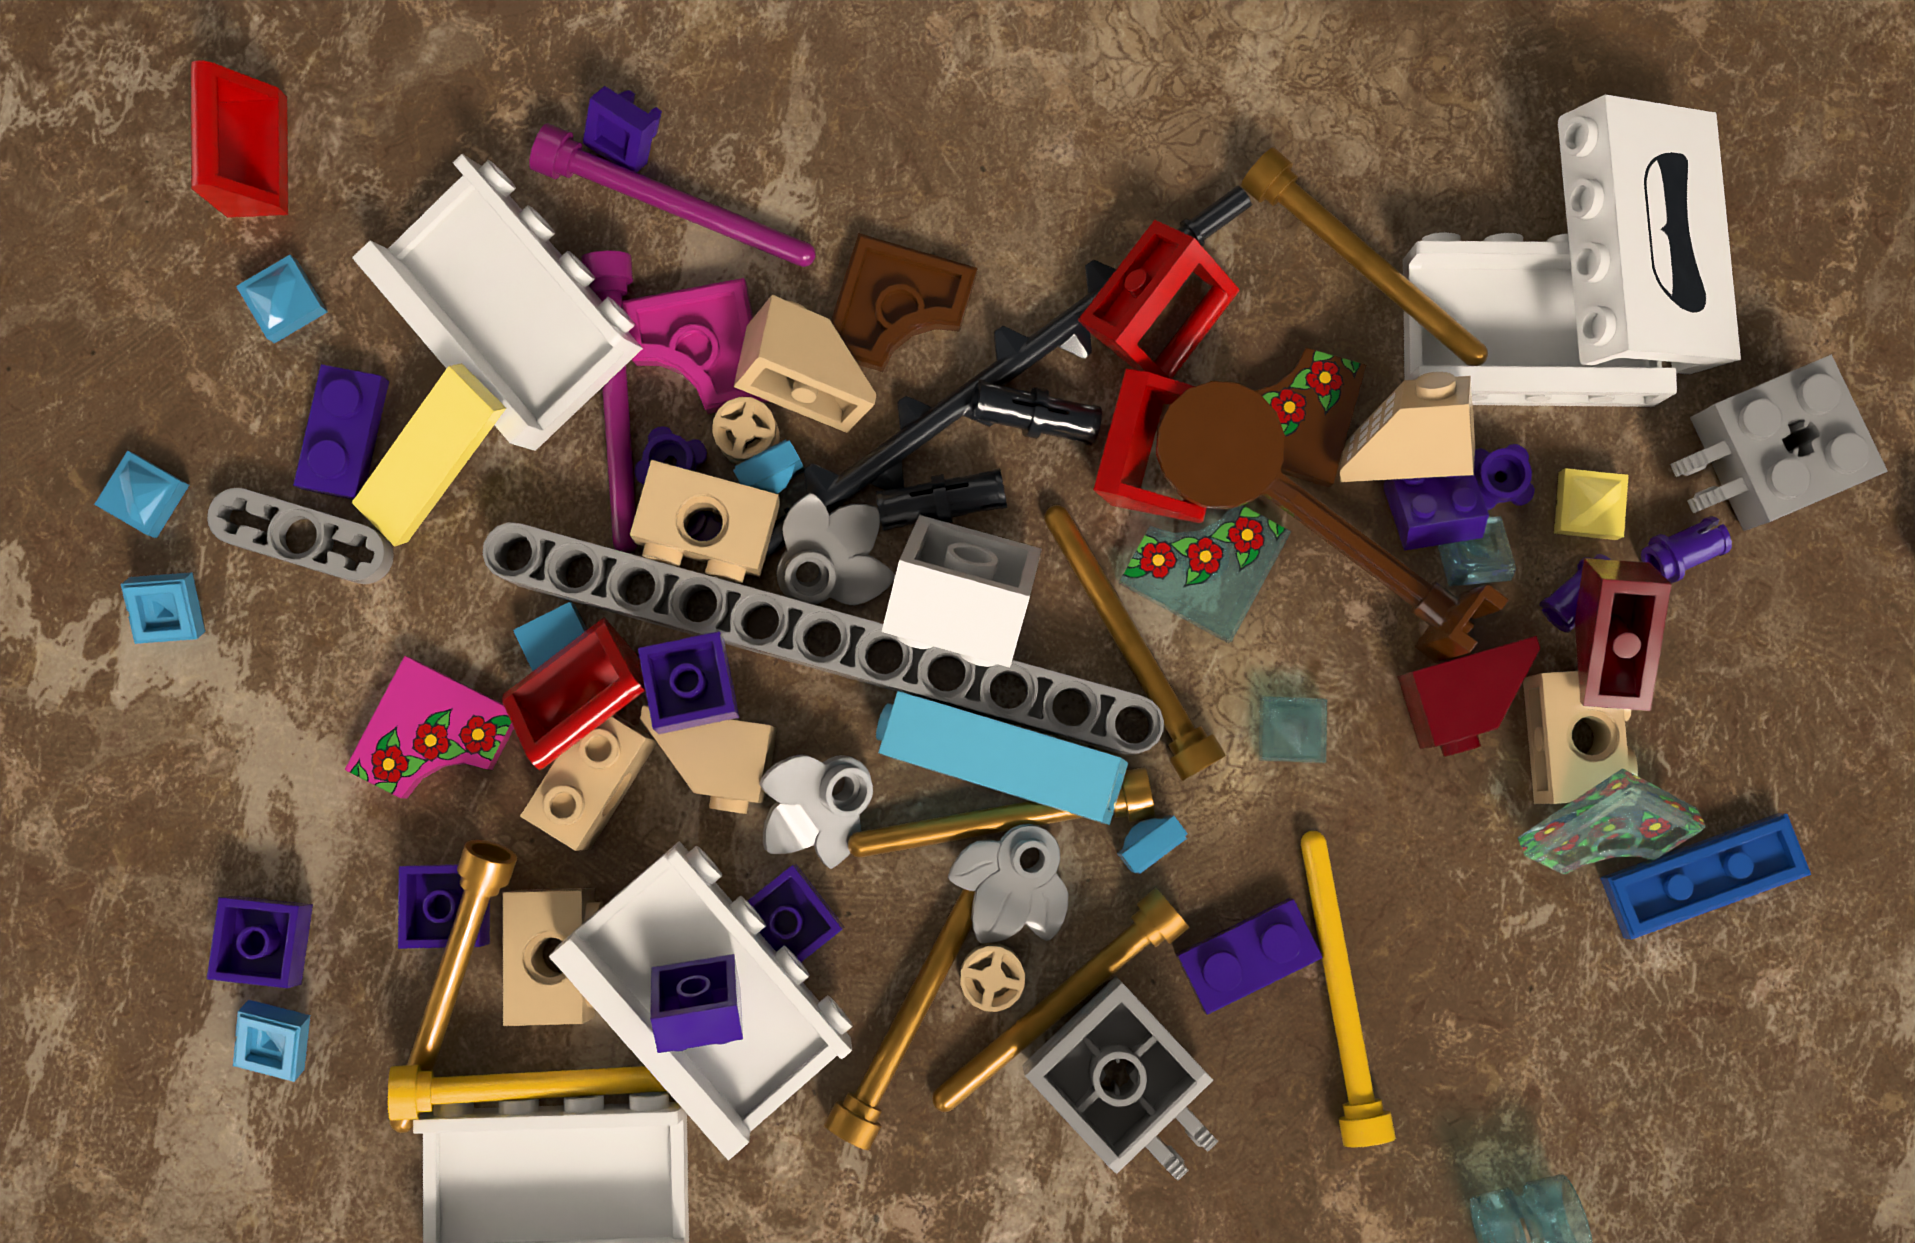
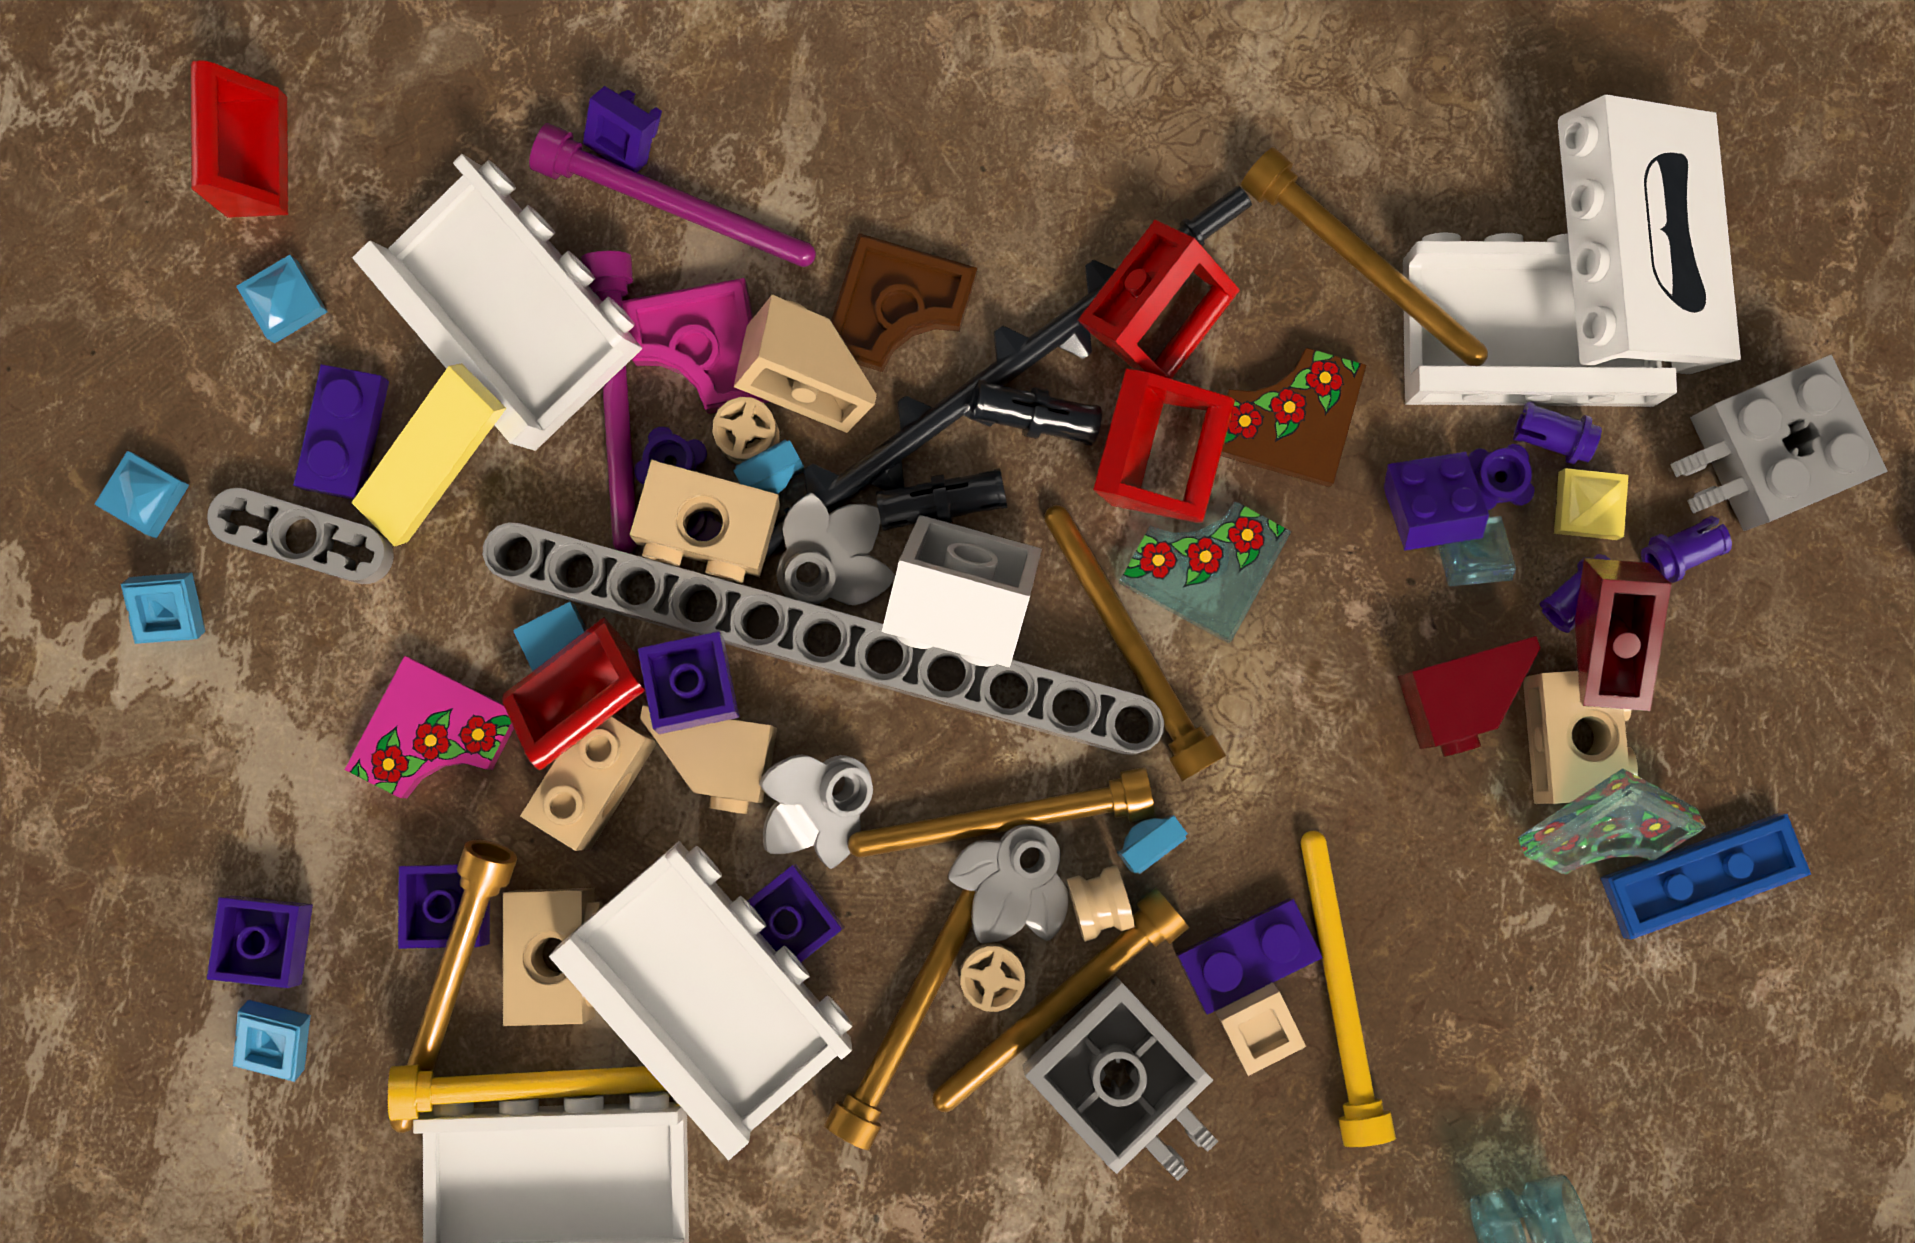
dark purple piece [650,954,743,1053] -> none
medium azure brick [876,691,1128,825] -> none
reddish brown piece [1156,381,1509,662] -> none
clear light blue tile [1259,696,1327,763] -> none
tan slope [1340,372,1475,482] -> none
none -> tan wheel [1066,865,1135,942]
none -> tan plate [1215,983,1306,1076]
none -> dark purple pin [1513,402,1602,464]

